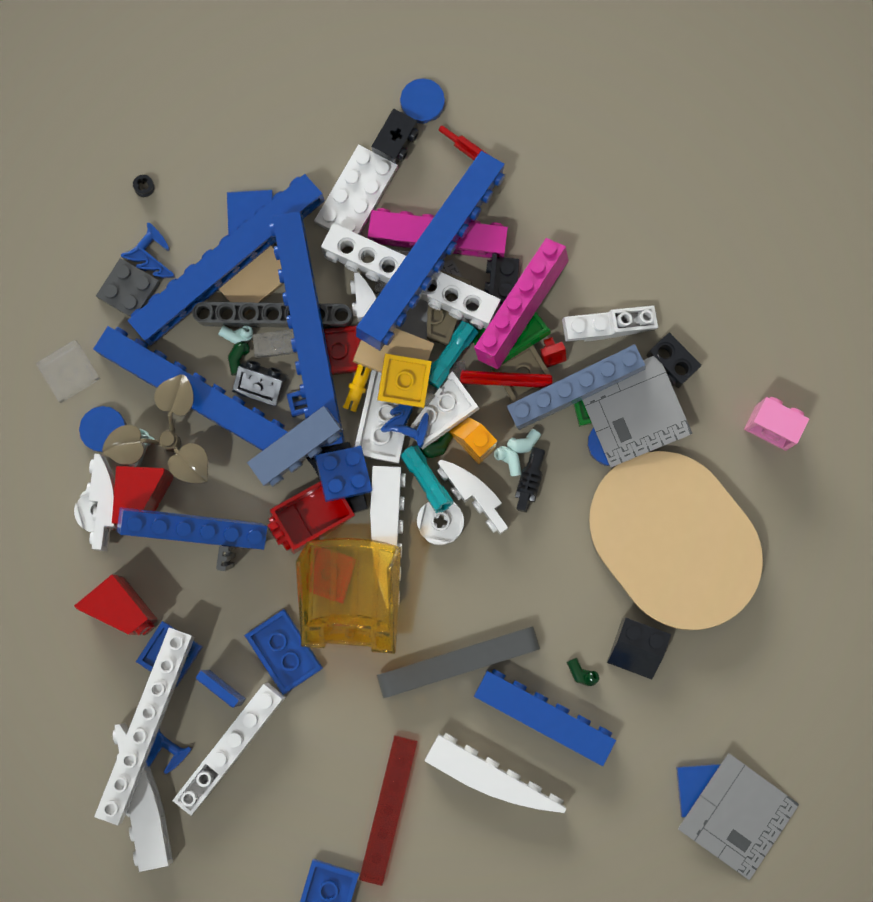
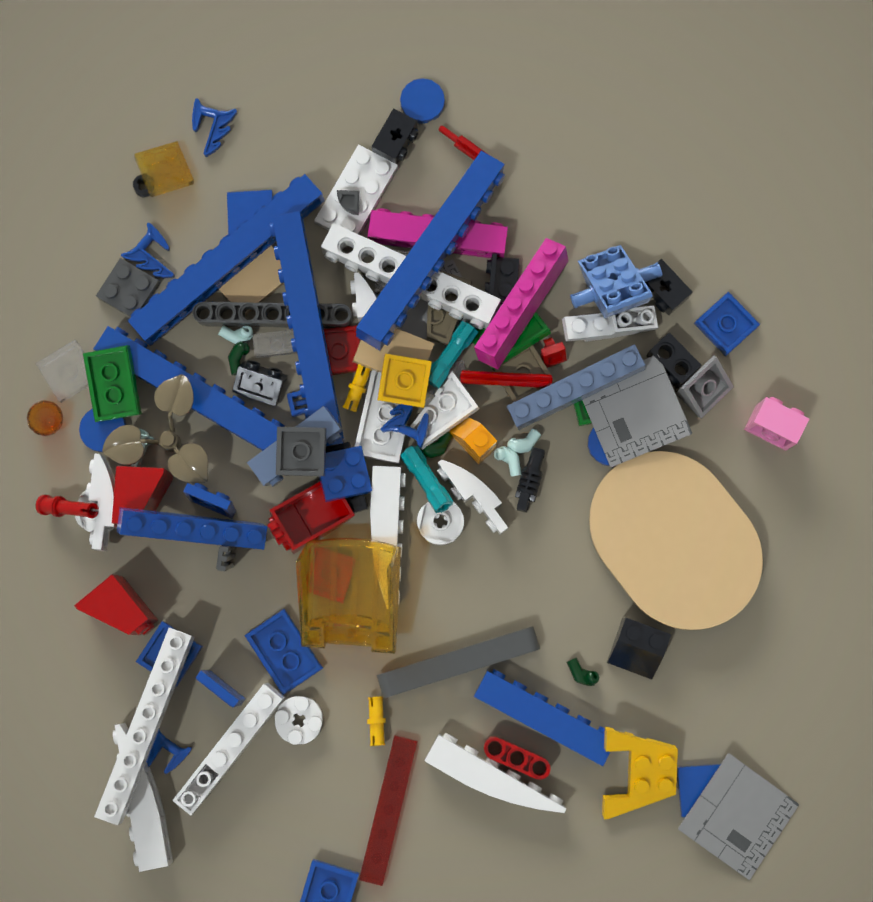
none -> clear orange hair [27,400,63,436]
none -> red pin [36,494,99,518]
none -> green tile [83,345,142,422]
none -> clear yellow plate [134,141,194,197]
none -> blue plate [183,483,236,519]
none -> blue piece [192,98,237,157]
none -> white plate [275,696,323,745]
none -> dark grey plate [276,427,326,476]
none -> dark grey tile [337,190,360,215]
none -> yellow pin [367,696,386,746]
none -> red beam [483,736,551,780]
none -> medium blue slope [570,245,662,318]
none -> yellow wing [602,727,678,820]
none -> black brick [645,259,693,315]
none -> light grey slope [675,356,734,418]
none -> blue tile [694,292,760,357]

